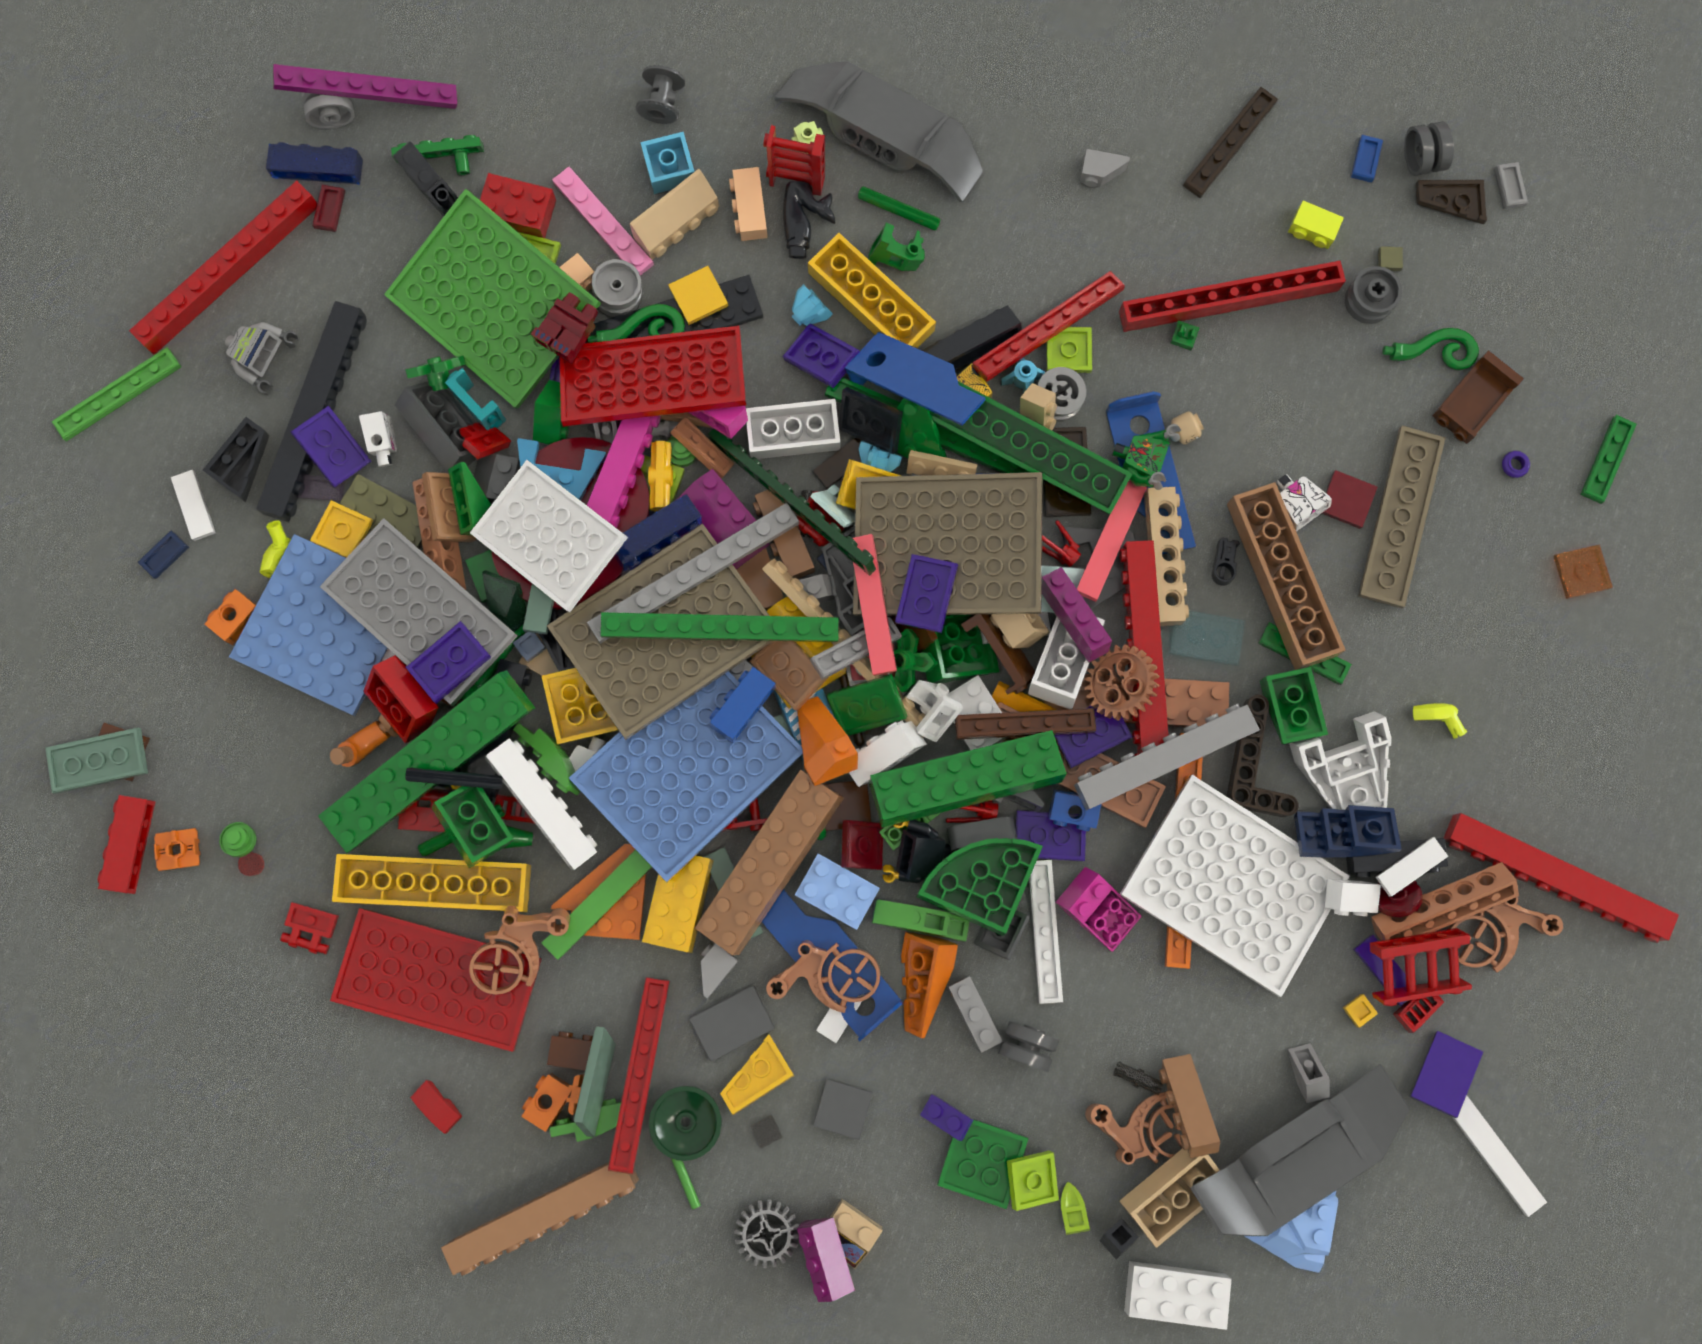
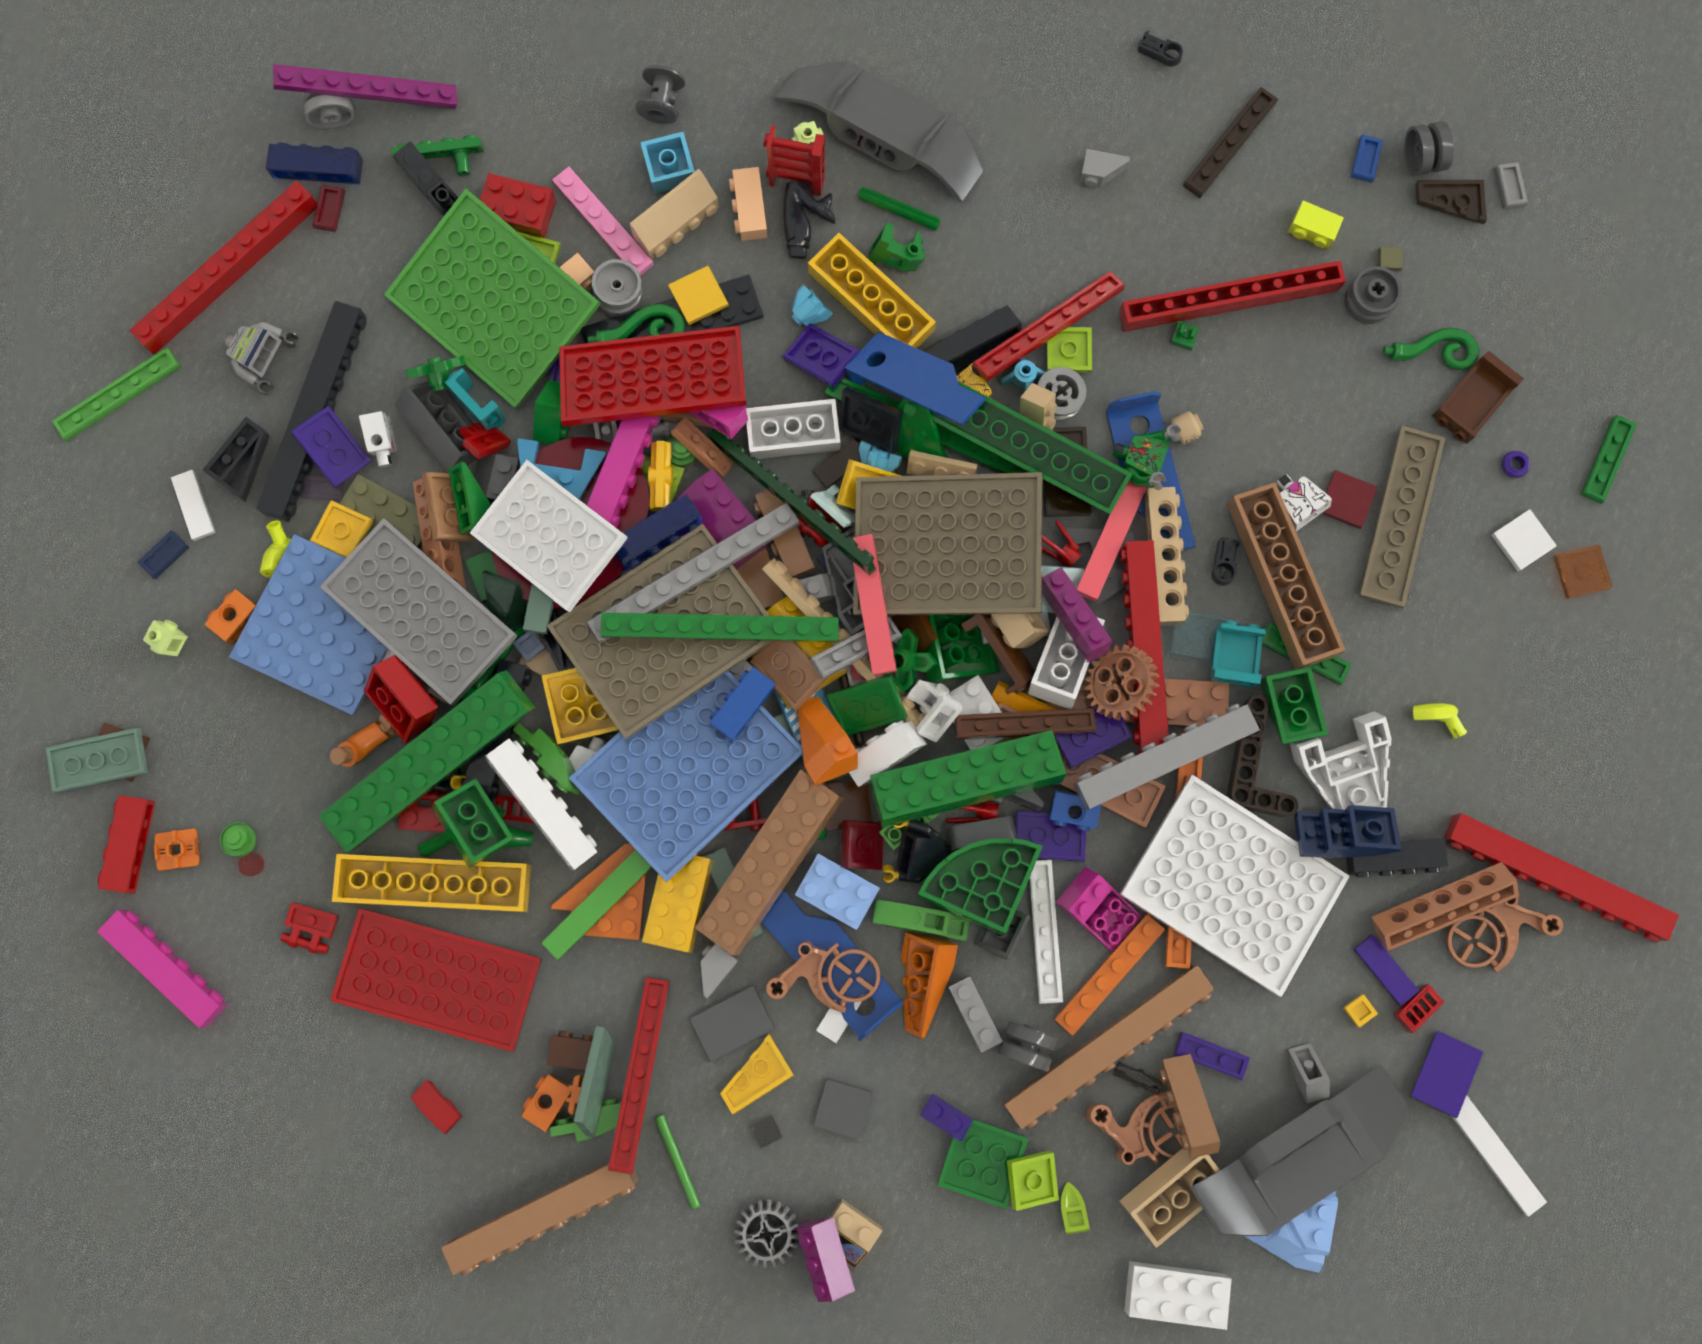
black axle [405,768,503,789] -> none
dark purple tile [406,621,491,704] -> none
nougat piece [469,906,570,995] -> none
dark red hips [531,292,598,364] -> none
dark green dish [649,1086,722,1161] -> none
dark purple tile [895,554,958,633] -> none
black brick [1100,1218,1139,1260] -> none
white brick [1325,879,1381,916] -> none
red fence [1370,928,1472,1006] -> none
white tile [1375,837,1448,897] -> none
dark red tile [1378,880,1423,917] -> none
none -> dark pink brick [97,910,227,1028]
none -> yellowish green brick [143,620,188,656]
none -> medium nougat brick [1003,965,1214,1130]
none -> orange plate [1054,914,1165,1036]
none -> black piece [1138,31,1183,67]
none -> dark purple tile [1174,1032,1250,1081]
none -> teal panel [1209,621,1266,688]
none -> white tile [1491,509,1557,571]

